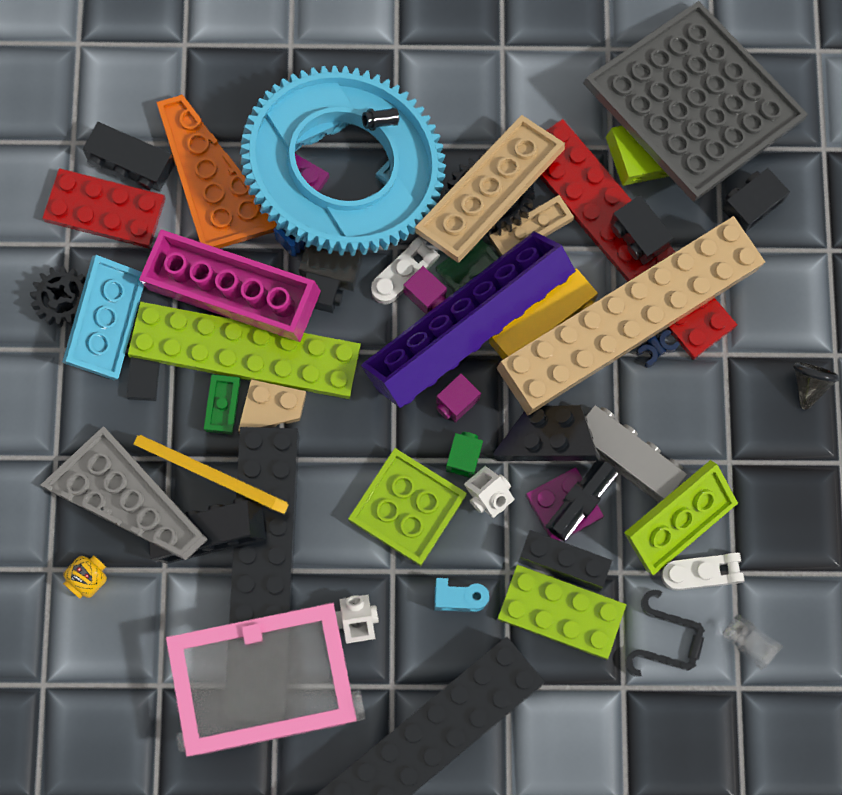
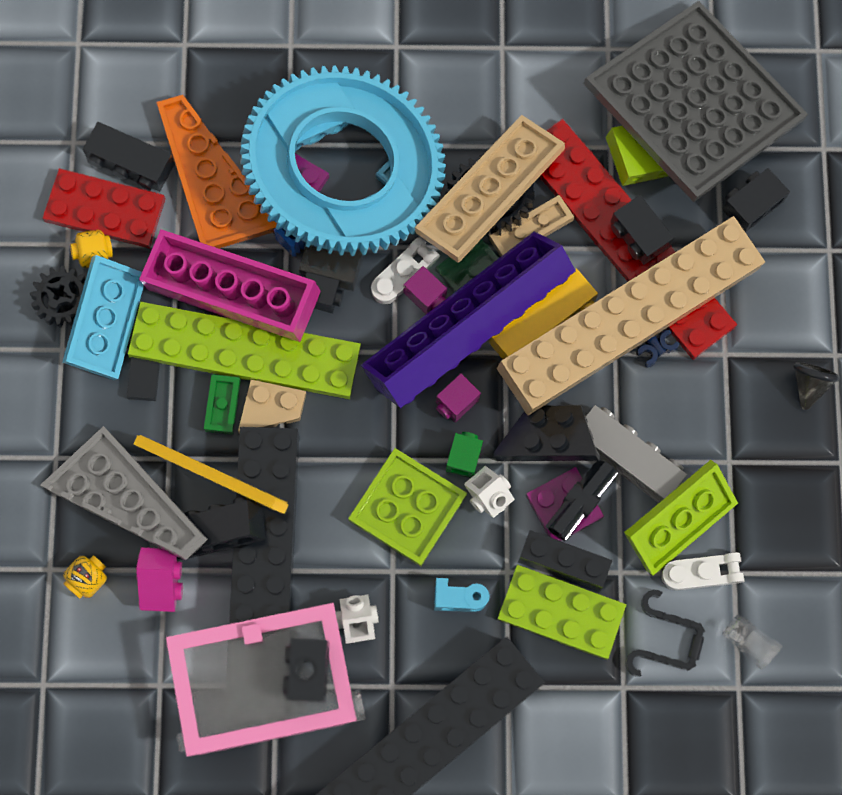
black pin [362,108,399,131] -> none
none -> yellow head [70,230,113,268]
none -> dark pink brick [136,548,183,612]
none -> black brick [282,638,330,703]

